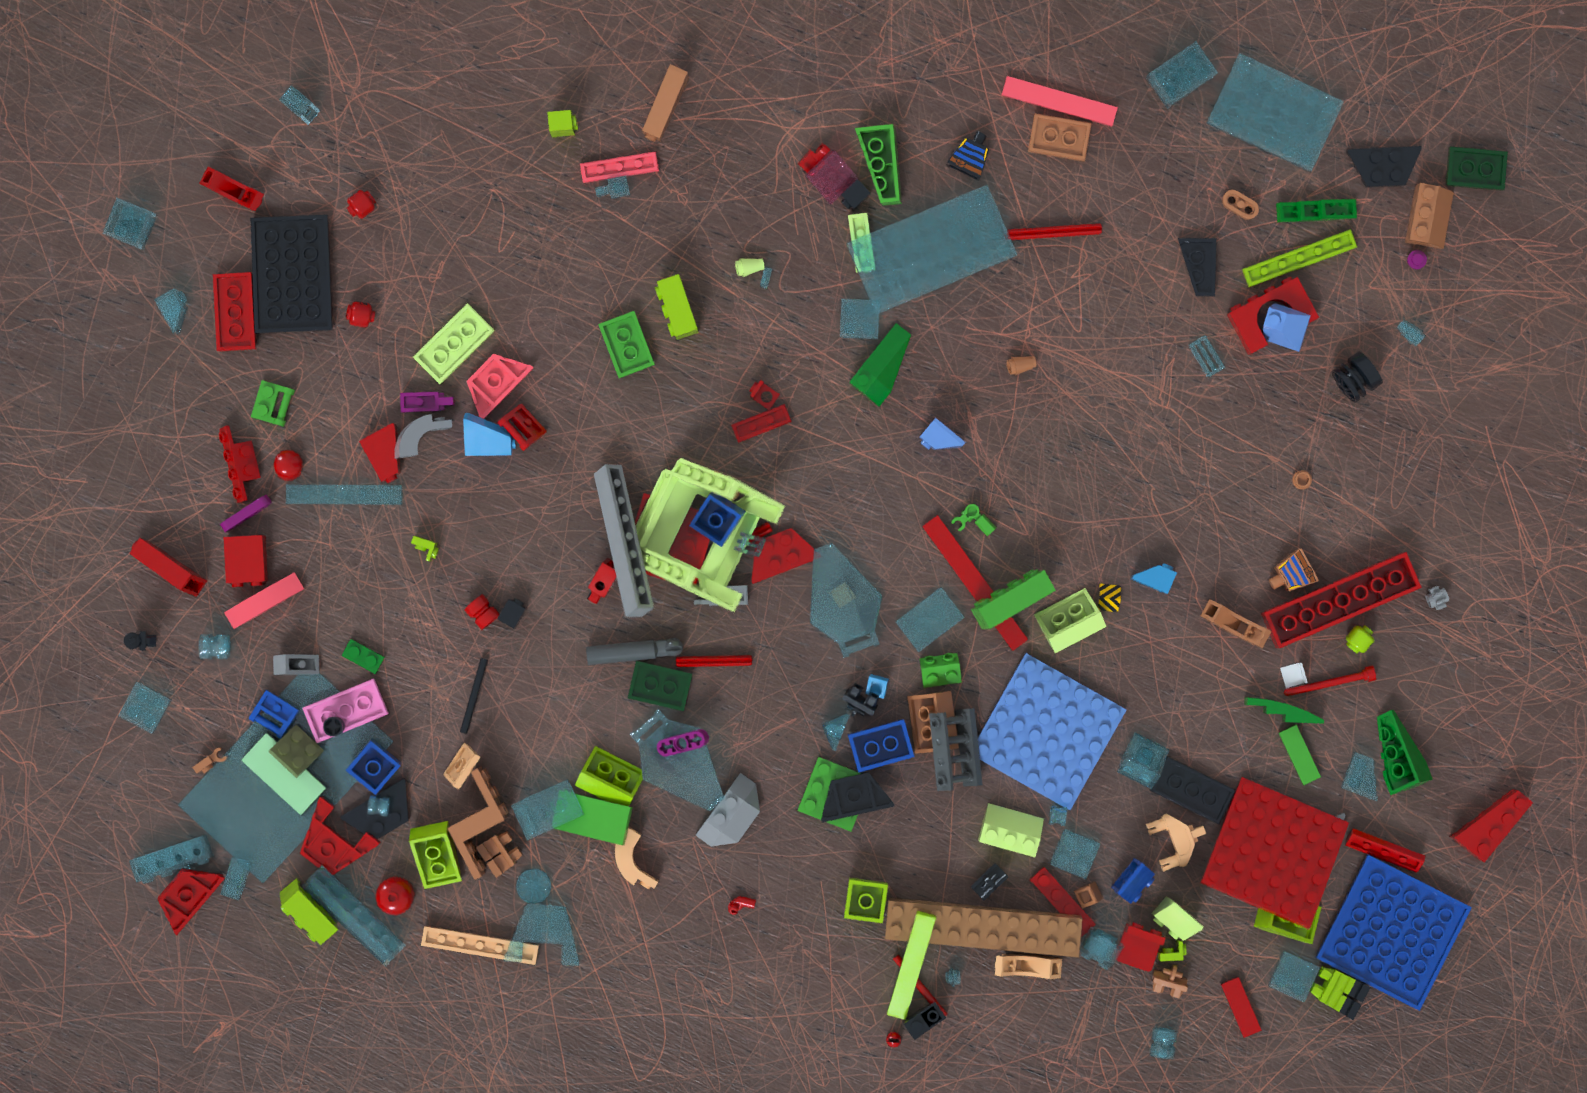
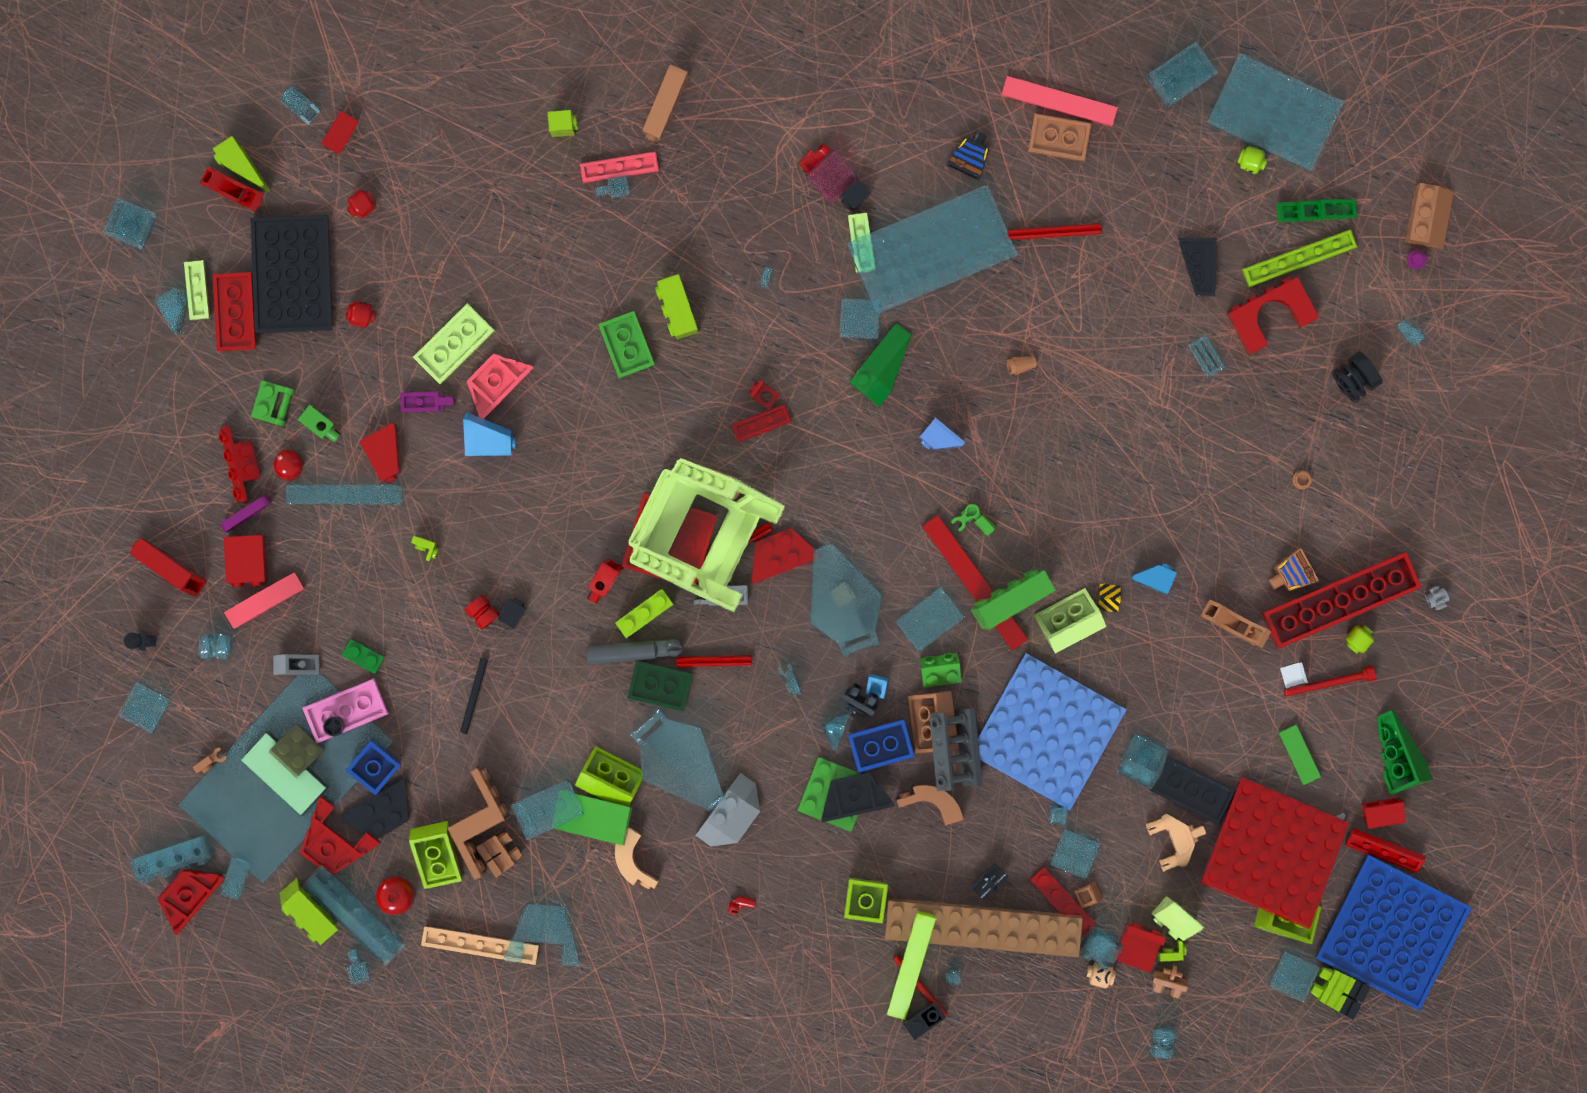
blue plate [249,690,300,739] -> none
clear light blue wheel [367,795,390,817] -> none
light grey arch [395,414,452,459] -> none
light nougat tile [444,743,480,789] -> none
red plate [497,403,547,451] -> none
clear light blue wheel [516,869,551,904] -> none
light grey brick [594,464,654,617] -> none
magenta beam [657,729,709,757] -> none
blue brick [689,492,746,547] -> none
clear light blue tile [734,532,766,557] -> none
yellowish green cone [735,258,764,277] -> none
bright green wedge [855,124,902,206] -> none
red hinge [886,1032,902,1048] -> none
yellowish green slope [978,803,1044,857] -> none
light nougat arch [995,954,1062,979] -> none
blue slope [1111,858,1155,904] -> none
red tile [1220,976,1262,1038] -> none
nougat plate [1222,190,1259,220] -> none
green slope [1244,697,1324,724] -> none
medium blue slope [1263,303,1311,352] -> none
clear light blue wing [1341,752,1378,801] -> none
black wing [1346,146,1422,188] -> none
dark green plate [1446,146,1508,191] -> none
red wedge [1450,789,1533,863] -> none
none -> yellowish green plate [184,260,210,320]
none -> lime slope [213,136,270,192]
none -> bright green torso [297,403,341,442]
none -> red hinge [321,111,359,155]
none -> clear light blue plate [346,949,371,986]
none -> lime brick [615,589,674,638]
none -> clear light blue plate [778,663,801,696]
none -> nougat arch [896,784,964,826]
none -> light nougat head [1086,961,1116,988]
none -> lime head [1238,146,1268,174]
none -> red hinge [1361,797,1406,829]

